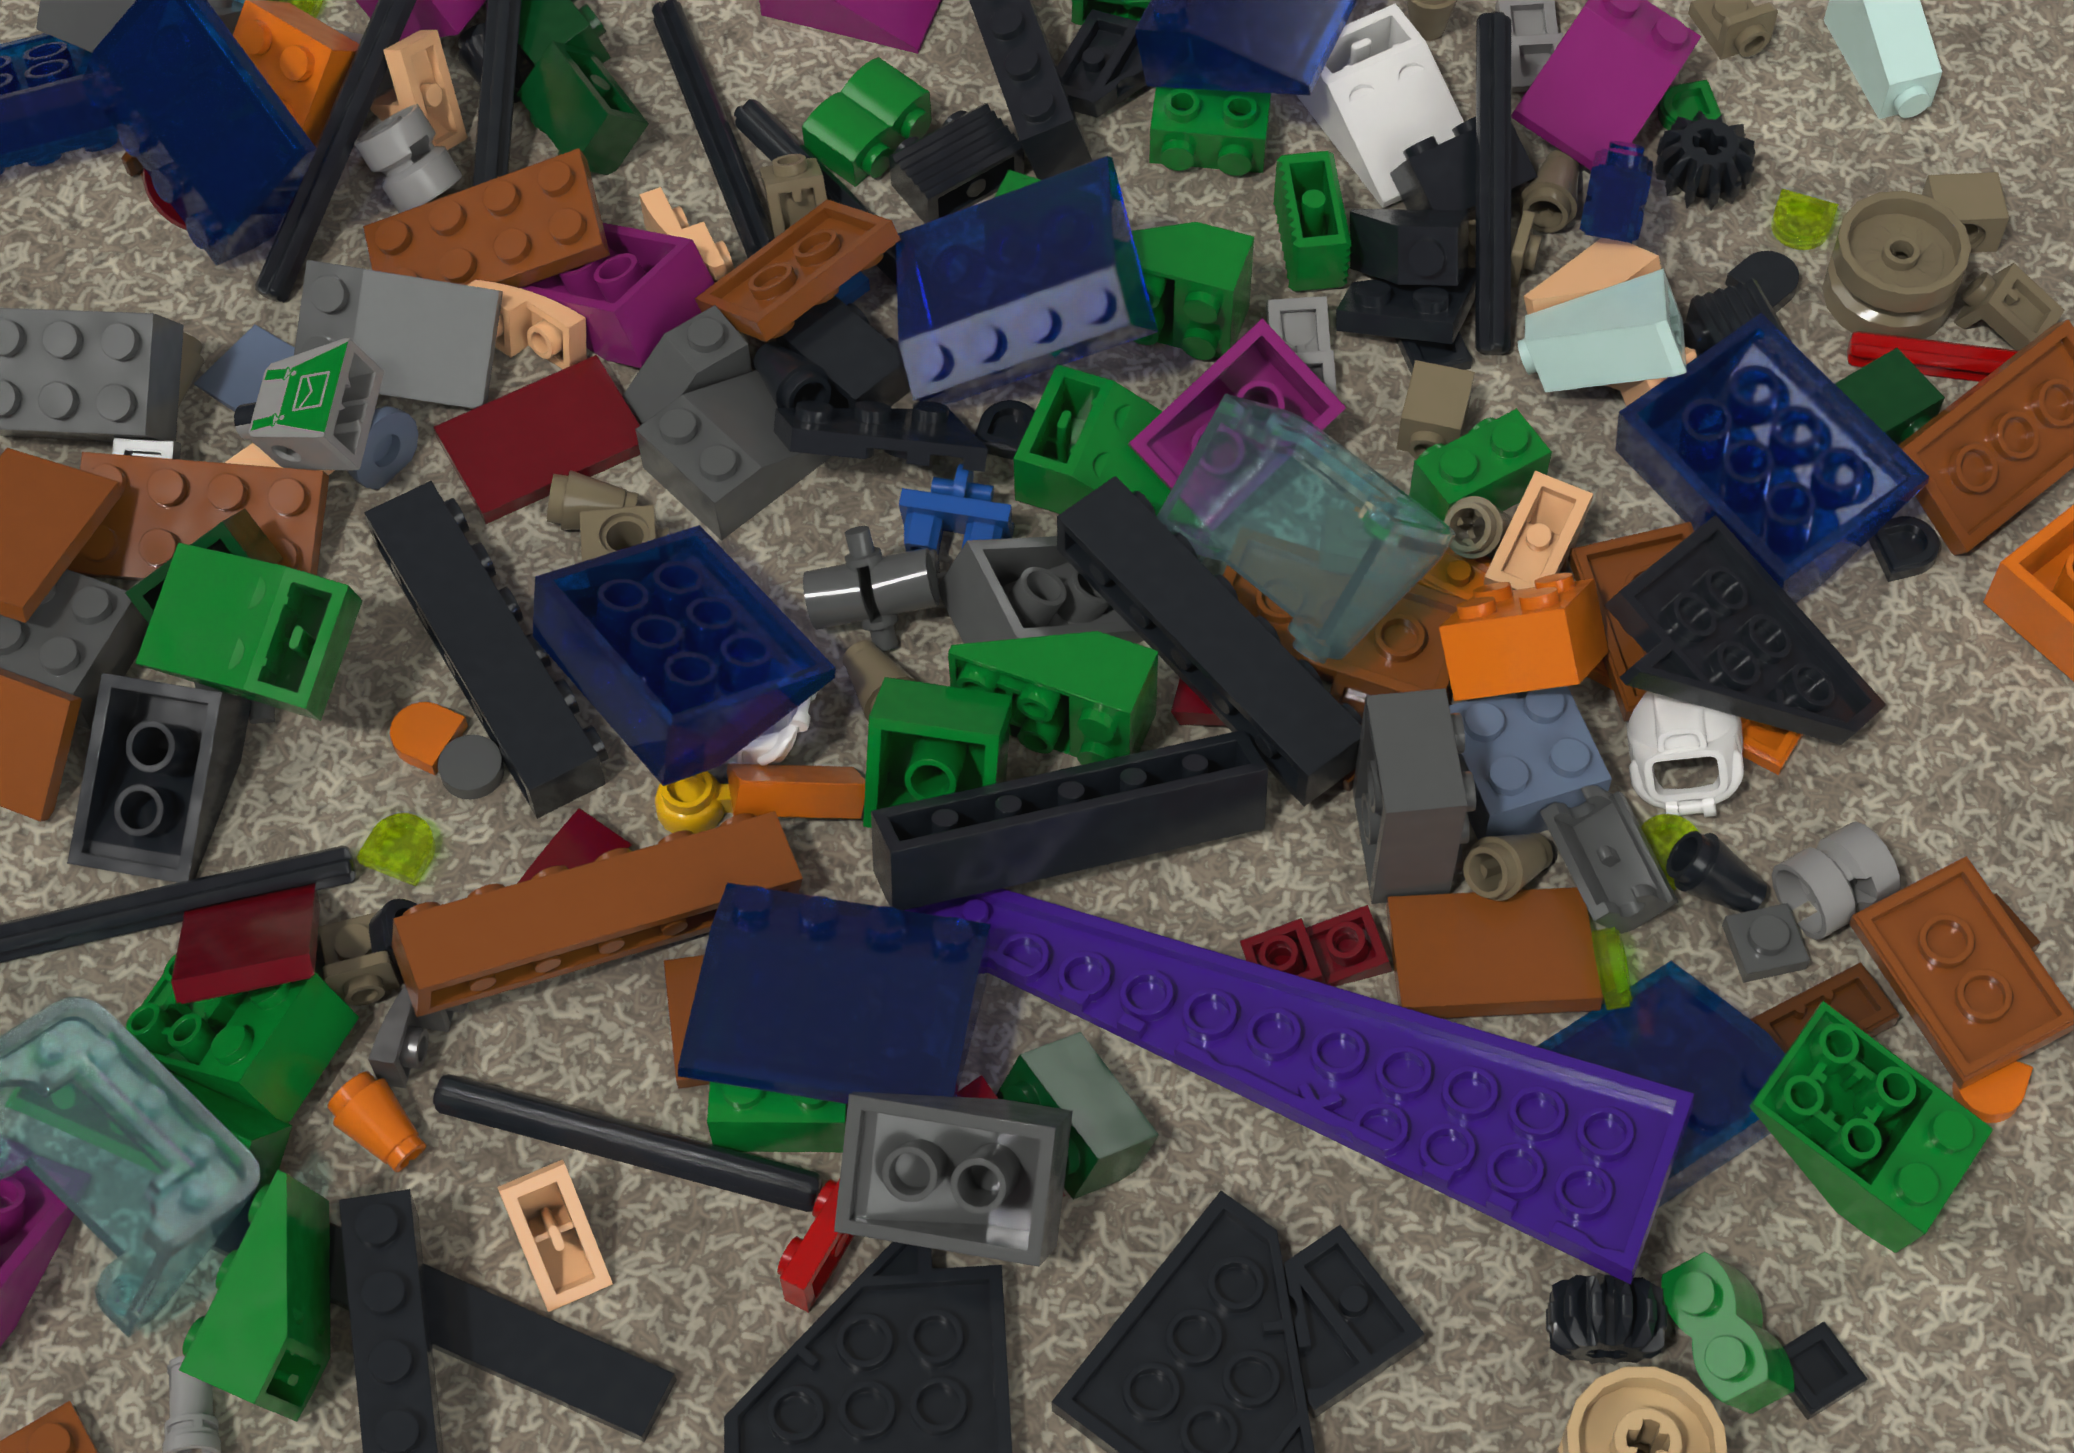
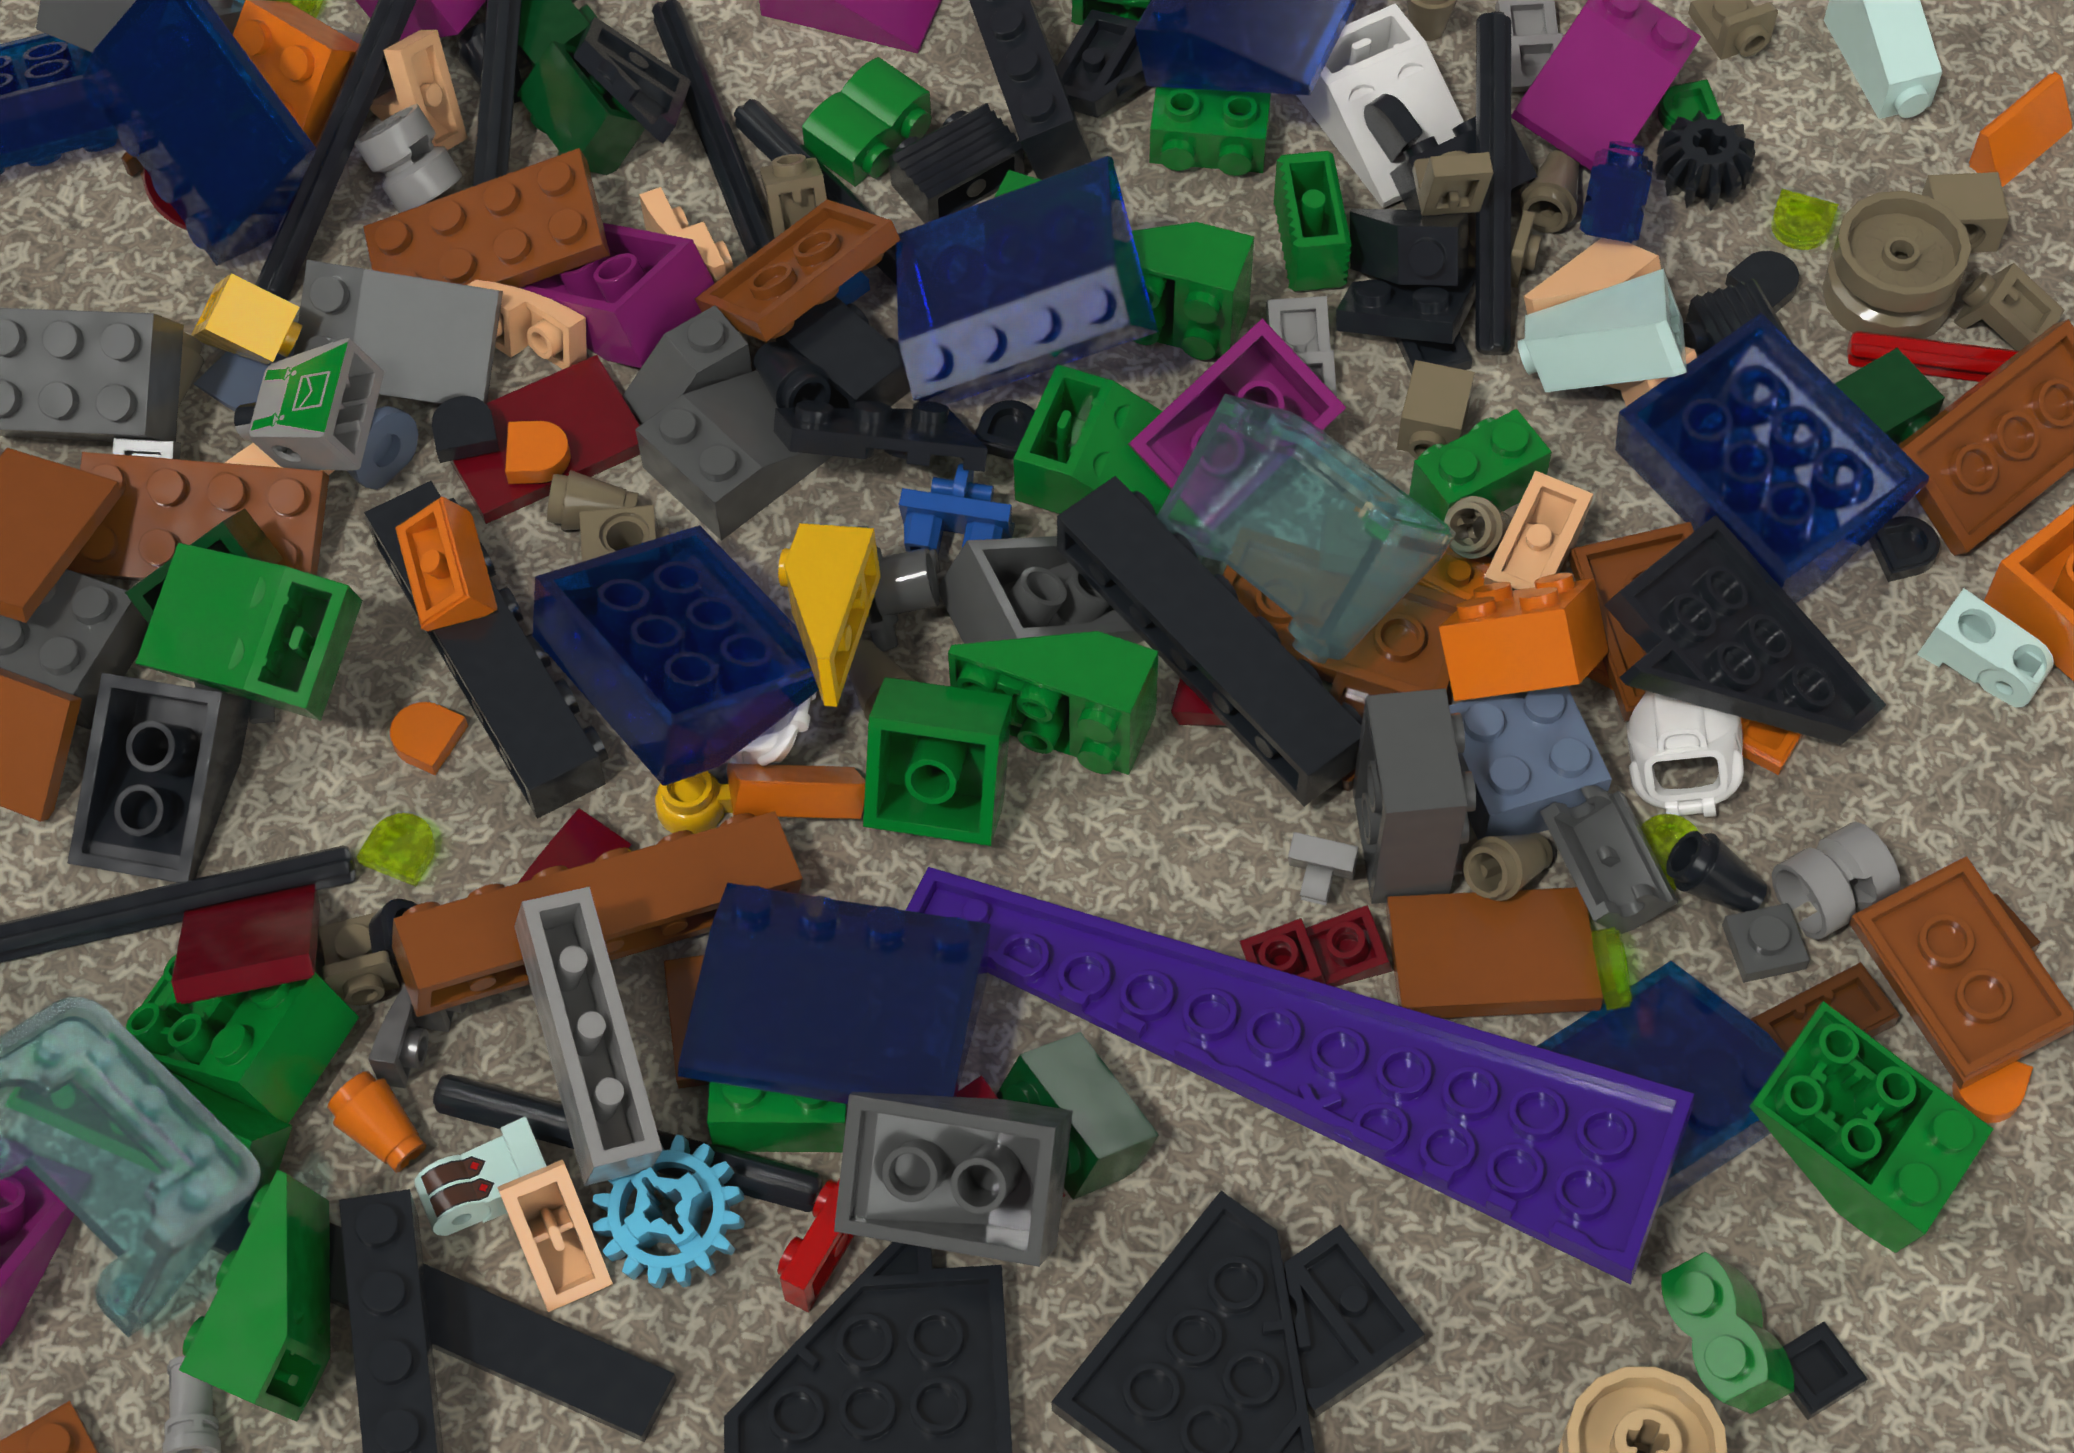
dark grey tile [438,735,505,800] -> none
black brick [871,730,1268,913] -> none
black gear [1546,1272,1668,1365] -> none
none -> yellow slope [191,273,303,364]
none -> orange slope [395,496,497,632]
none -> light aqua leg [415,1116,546,1236]
none -> black tile [431,396,500,463]
none -> orange tile [505,421,571,484]
none -> light grey brick [514,887,662,1186]
none -> black wing [573,16,691,144]
none -> medium azure gear [592,1134,745,1289]
none -> yellow slope [778,523,881,707]
none -> light grey tile [1288,832,1359,905]
none -> black tile [1364,94,1423,163]
none -> dark tan bracket [1412,151,1494,216]
none -> light aqua leg [1917,588,2054,708]
none -> orange slope [1969,72,2072,187]

